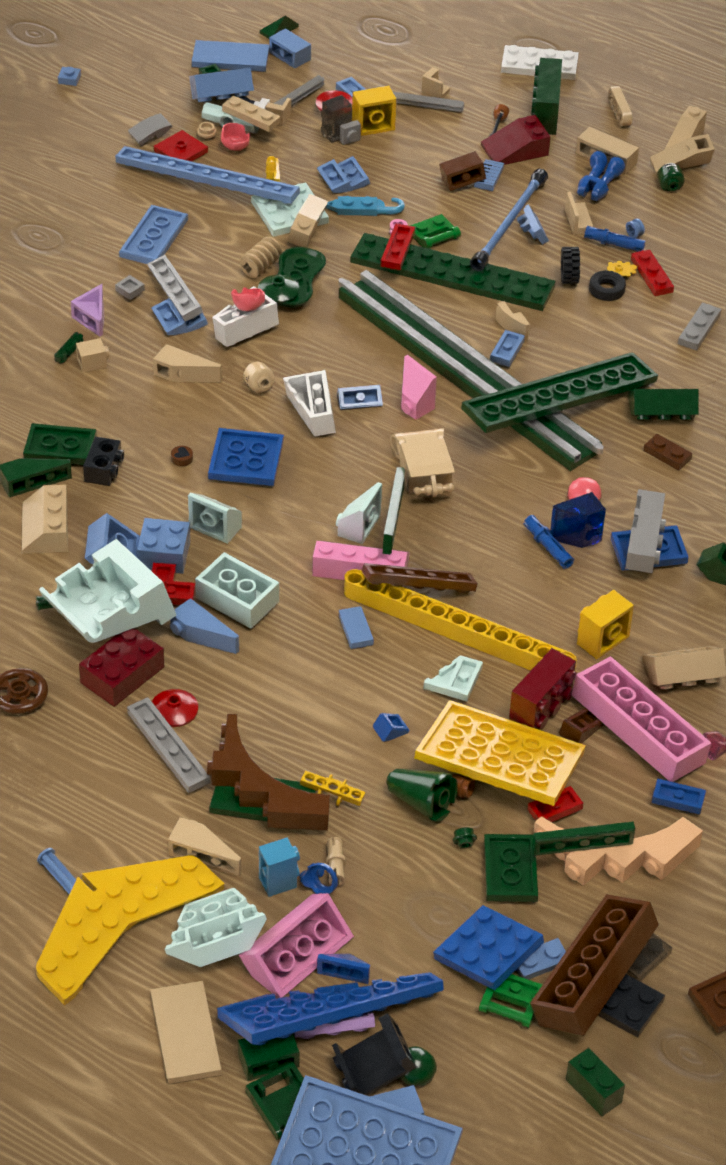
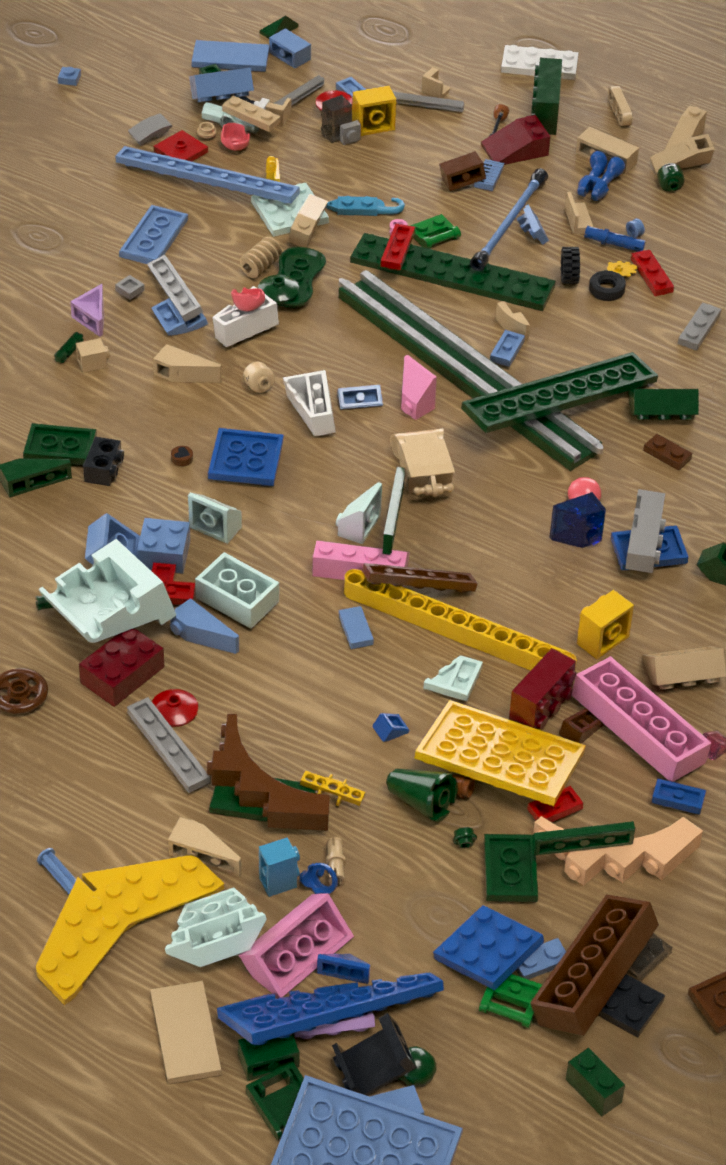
tan slope [22,485,68,554] -> none
medium blue slope [317,156,371,193] -> none
blue pin [523,515,574,569] -> none

